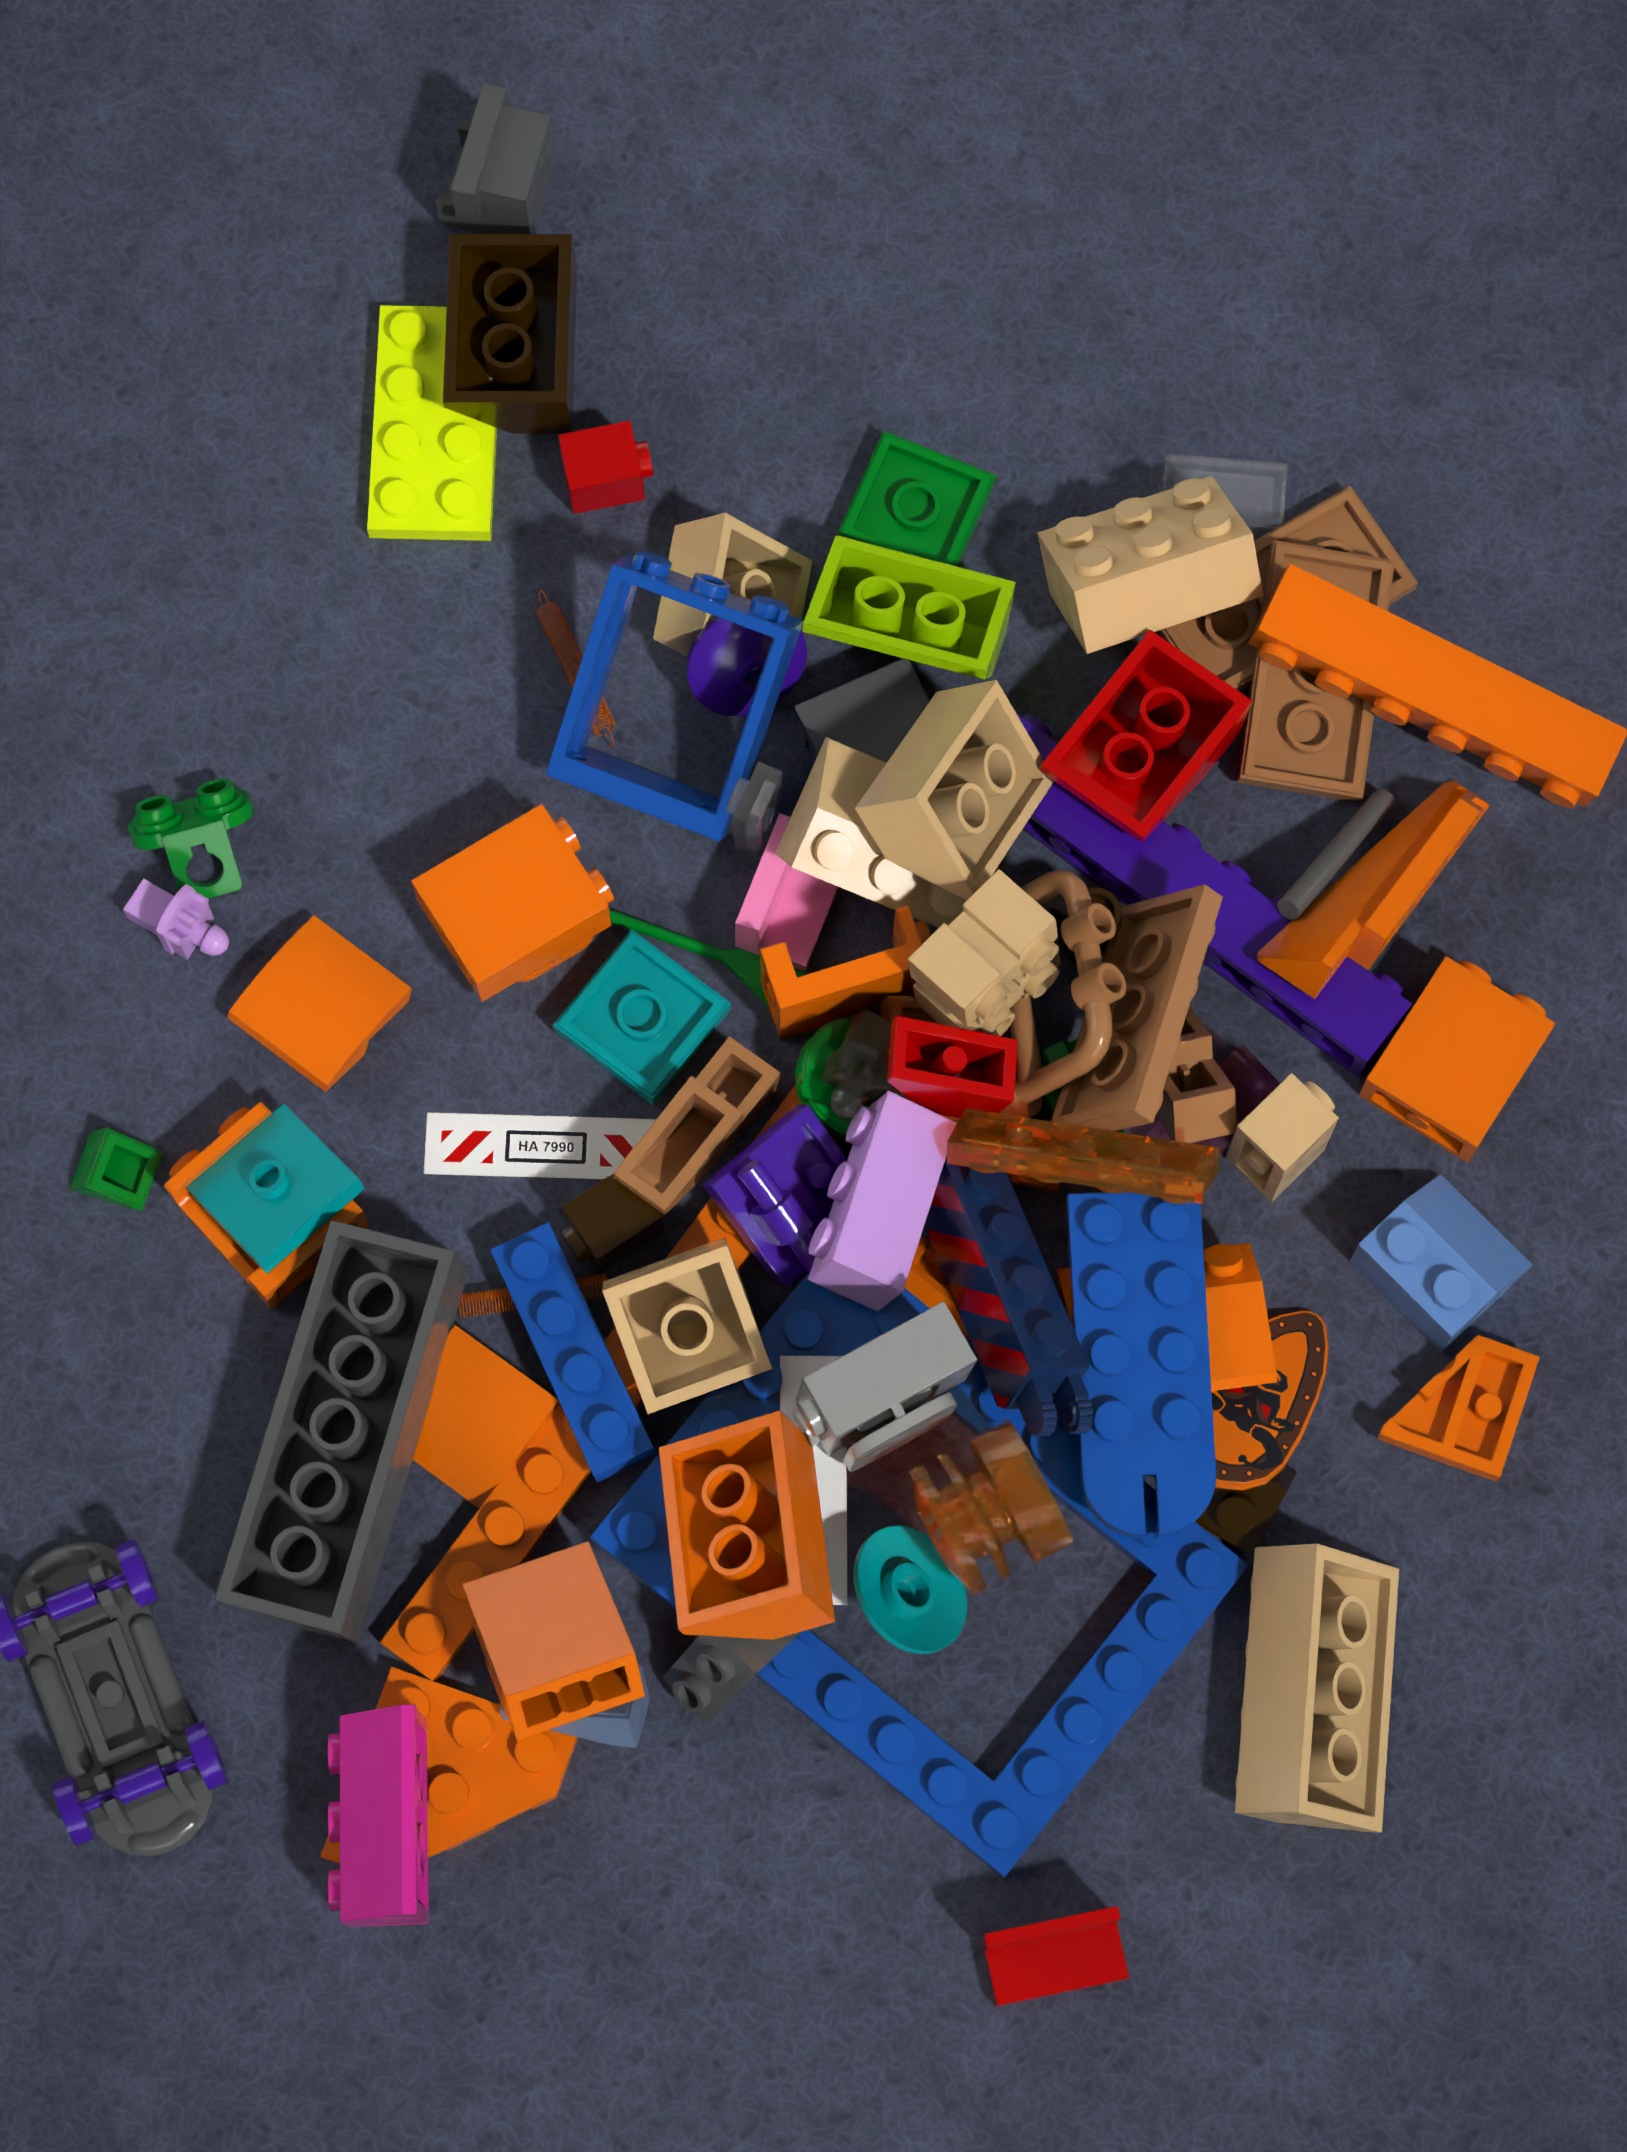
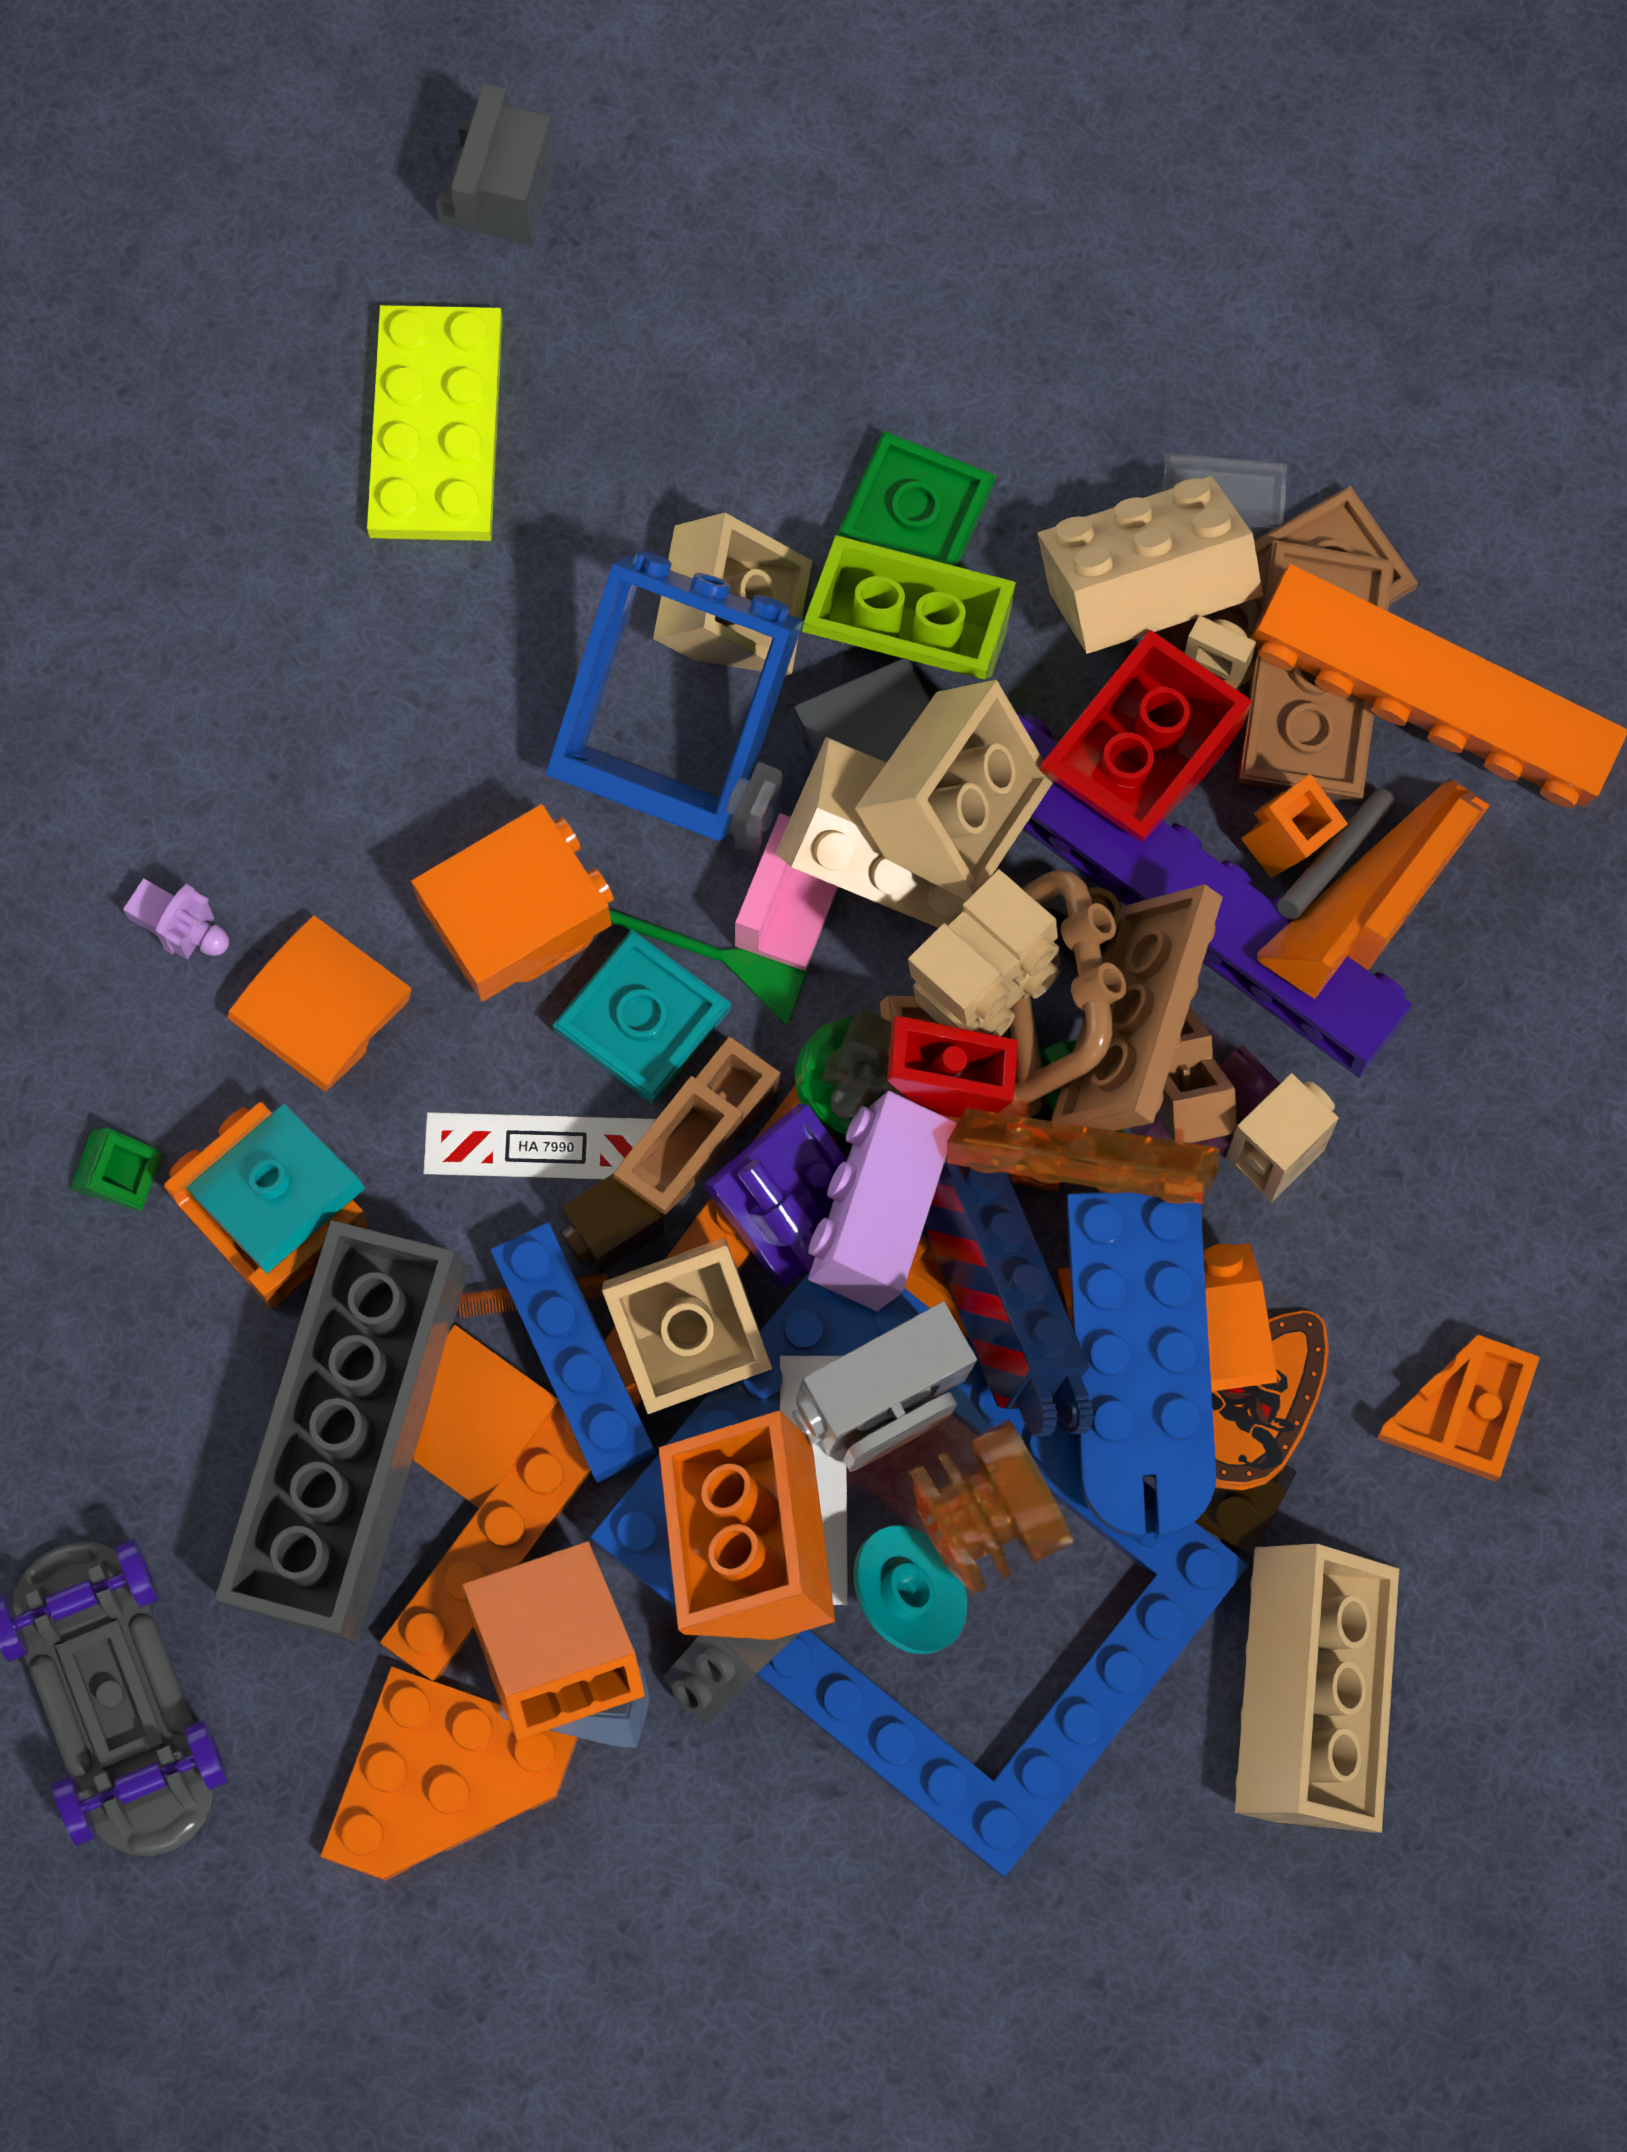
green bracket [128,778,254,899] -> none
dark pink slope [328,1704,429,1927] -> none
dark brown slope [443,234,577,434] -> none
orange piece [536,590,616,748] -> none
red brick [558,420,654,514] -> none
dark purple dish [686,617,807,716] -> none
orange panel [760,905,931,1040] -> none
red panel [982,1906,1129,2007] -> none
medium blue slope [1349,1174,1533,1353] -> none
orange panel [1359,956,1556,1163] -> none
none -> tan plate [1185,615,1256,685]
none -> orange brick [1241,773,1348,878]

